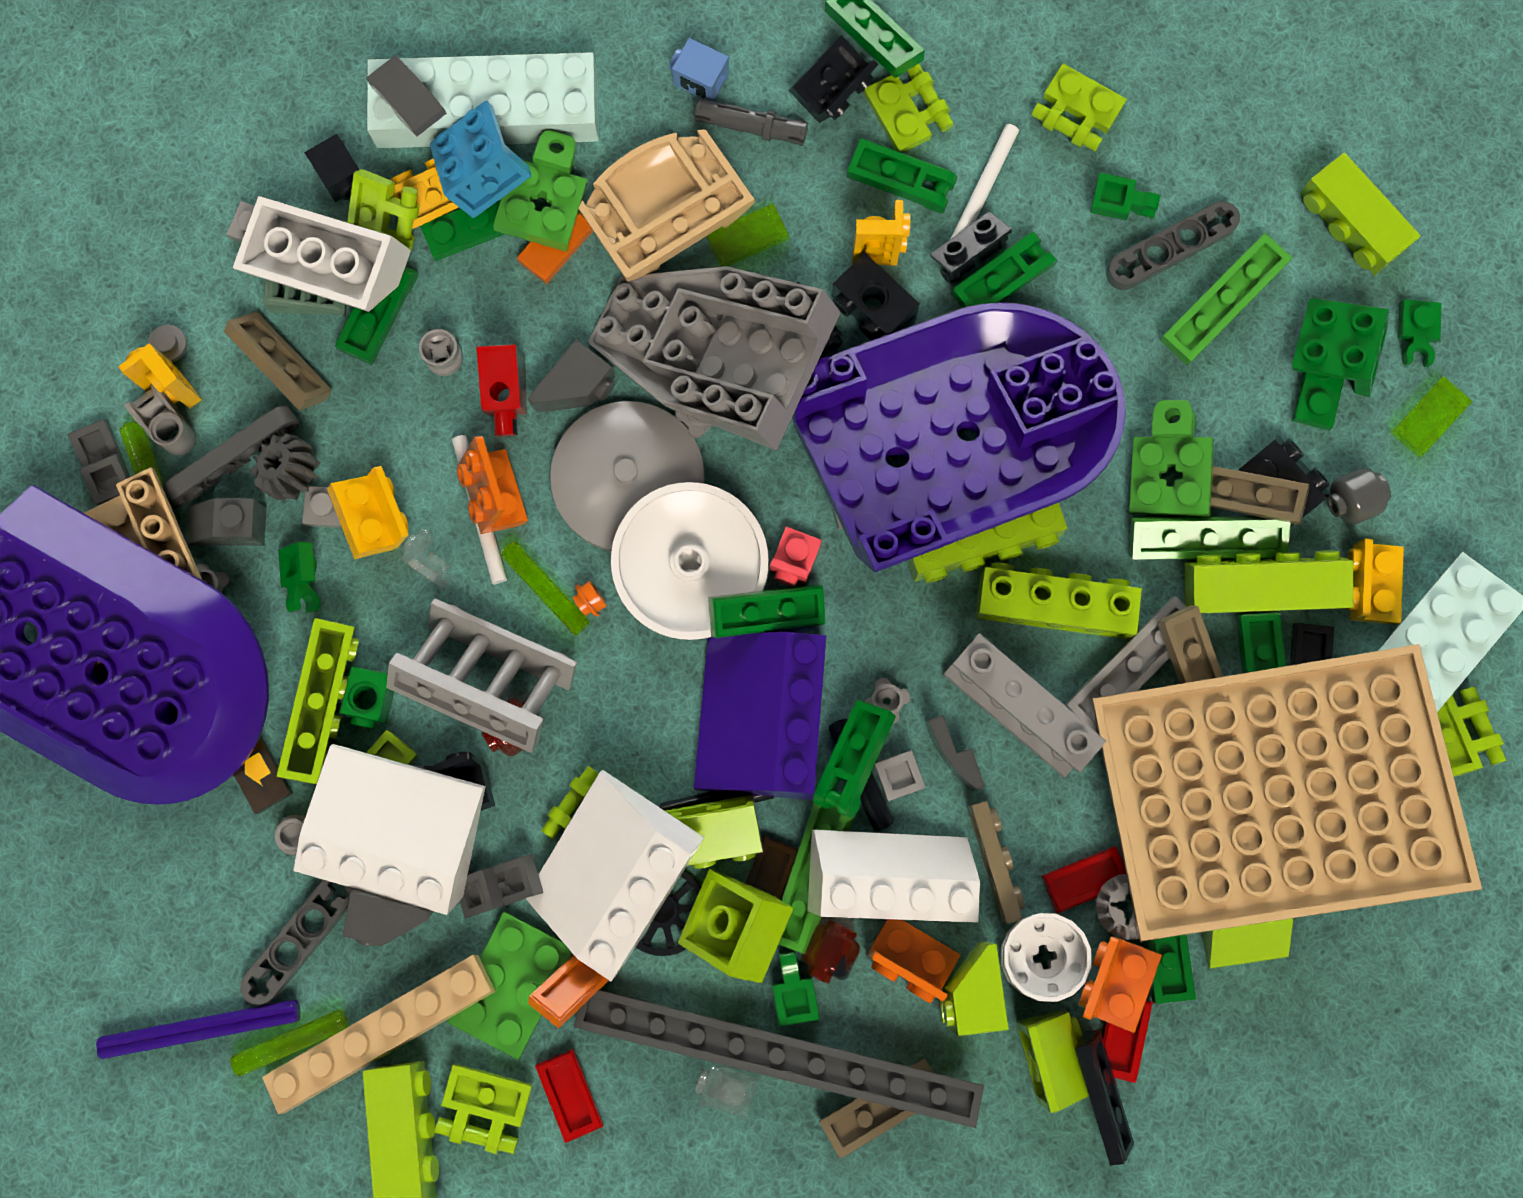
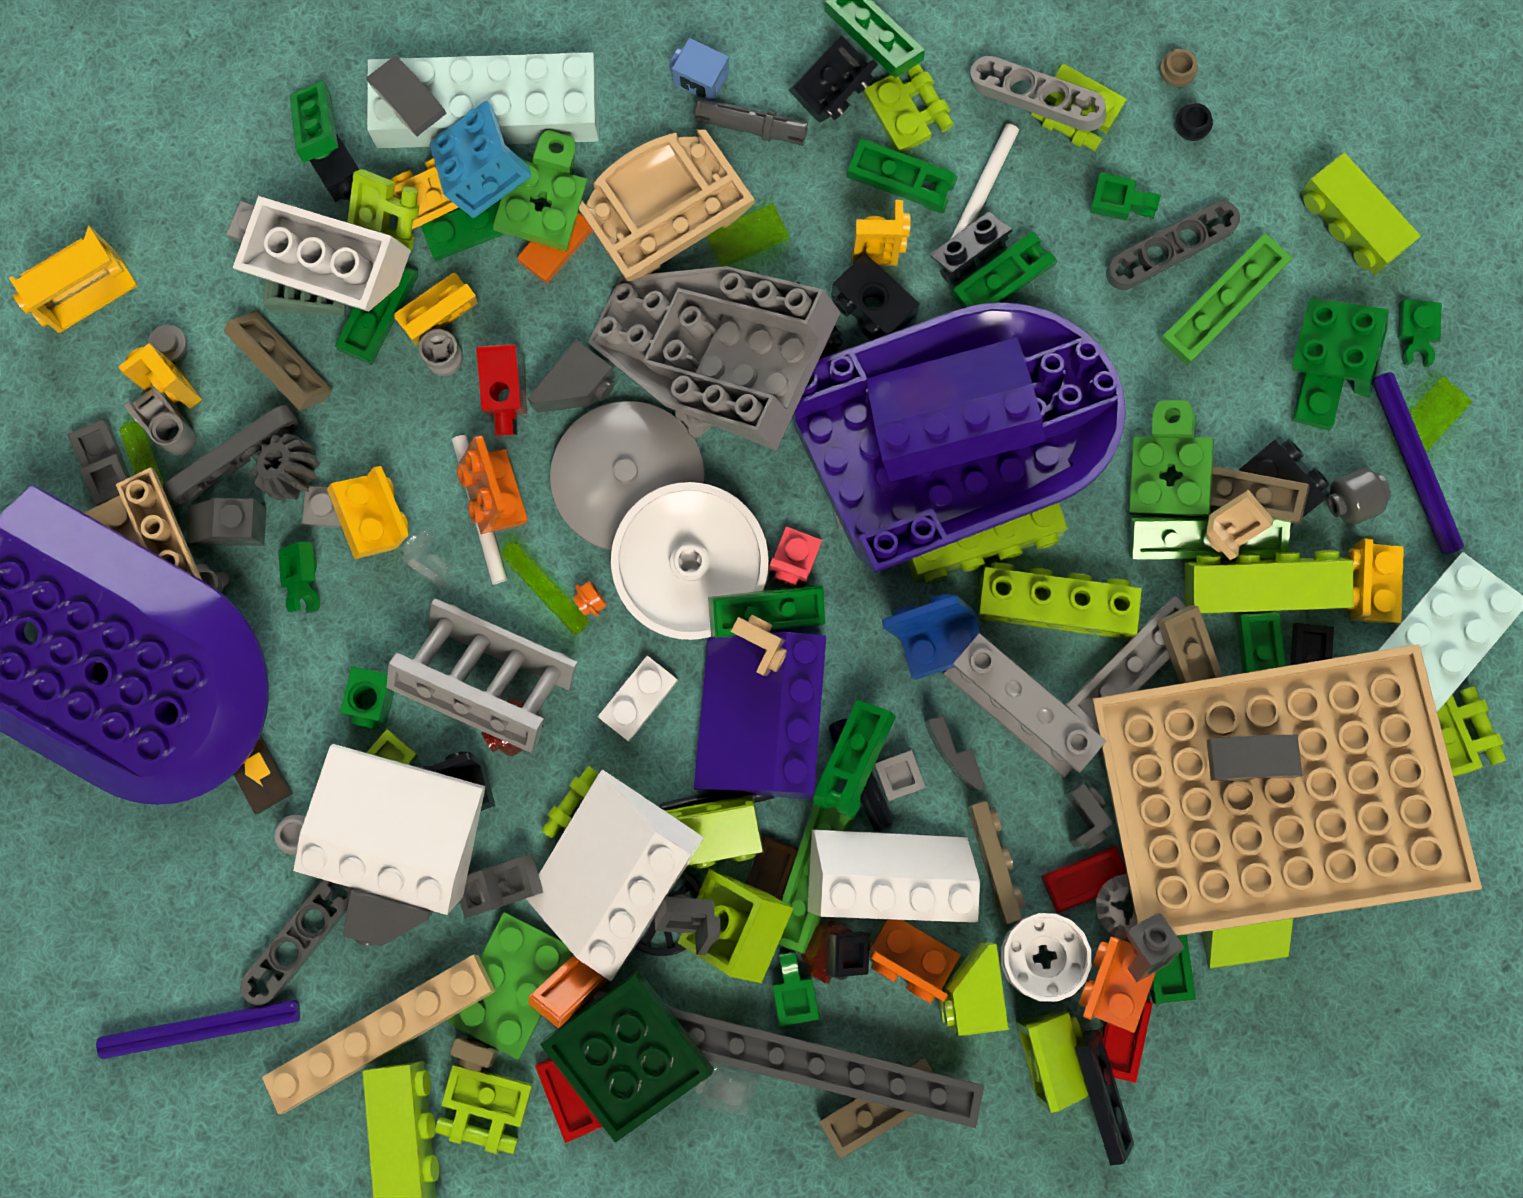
clear neon green axle [230,1009,349,1077] -> none
lime brick [276,618,359,785] -> none
light grey plate [864,678,910,724] -> none
none -> yellow window [9,225,138,333]
none -> green plate [290,80,338,163]
none -> yellow bracket [394,273,478,346]
none -> dark tan plate [449,1035,499,1072]
none -> dark green plate [540,970,714,1143]
none -> white plate [598,656,678,742]
none -> dark grey bracket [655,894,720,955]
none -> tan bracket [731,614,787,676]
none -> black tile [826,931,870,977]
none -> dark purple slope [867,337,1046,482]
none -> blue bracket [882,594,984,680]
none -> light grey beam [970,56,1106,131]
none -> dark grey bracket [1065,784,1113,849]
none -> dark grey bracket [1126,913,1185,982]
none -> dark tan plate [1160,49,1198,87]
none -> black plate [1175,103,1213,141]
none -> tan bracket [1206,490,1273,560]
none -> dark grey slope [1207,735,1303,781]
none -> dark purple axle [1372,372,1464,554]

